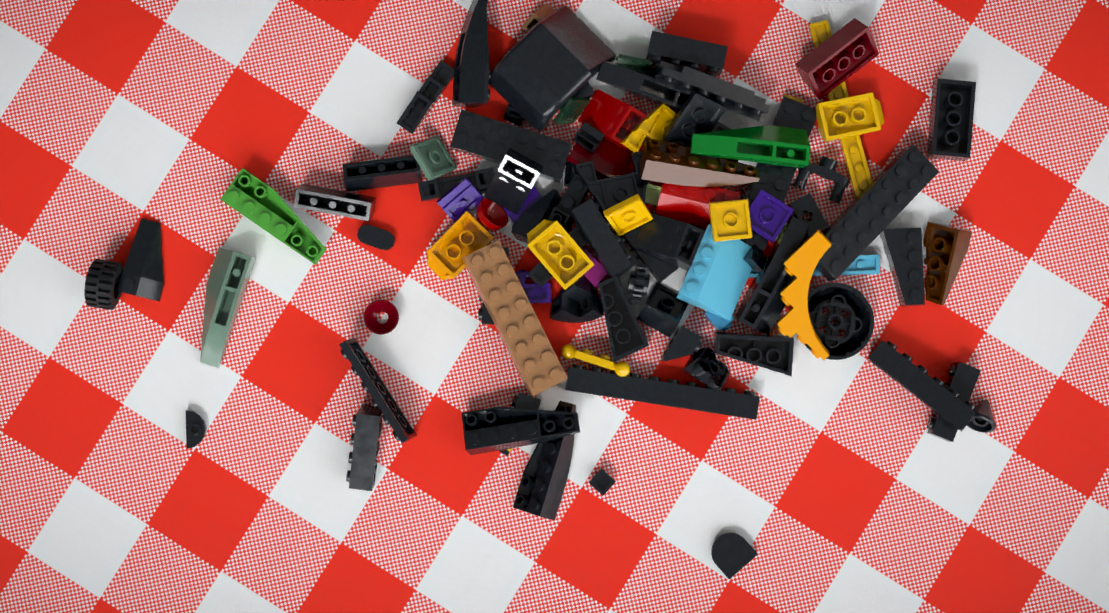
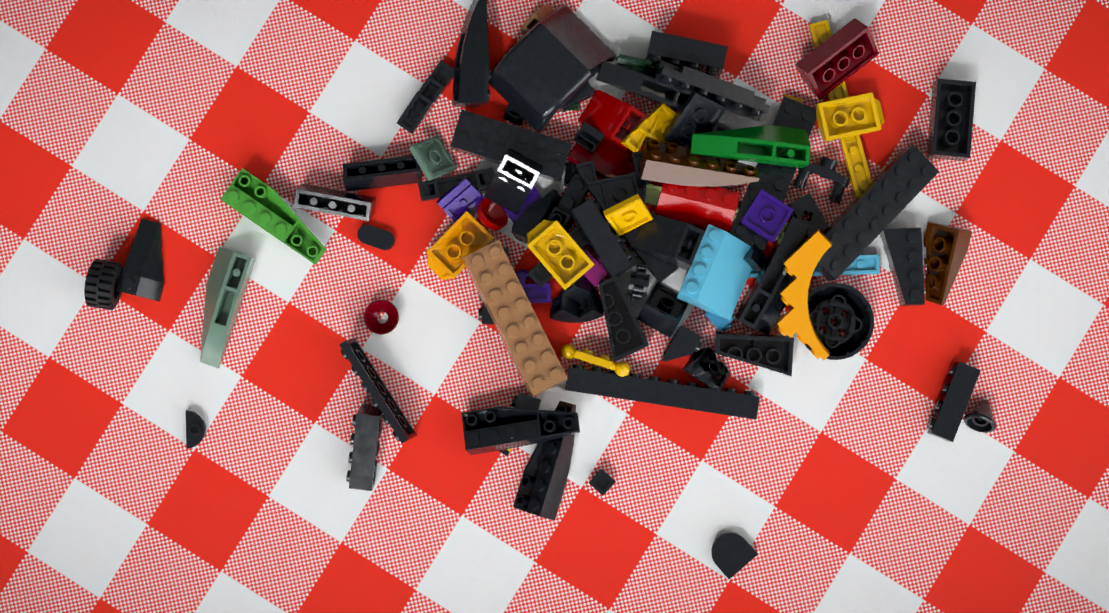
clear green piece [553,98,591,124] -> none
yellow tile [708,199,752,242] -> none
black brick [868,340,977,432] -> none

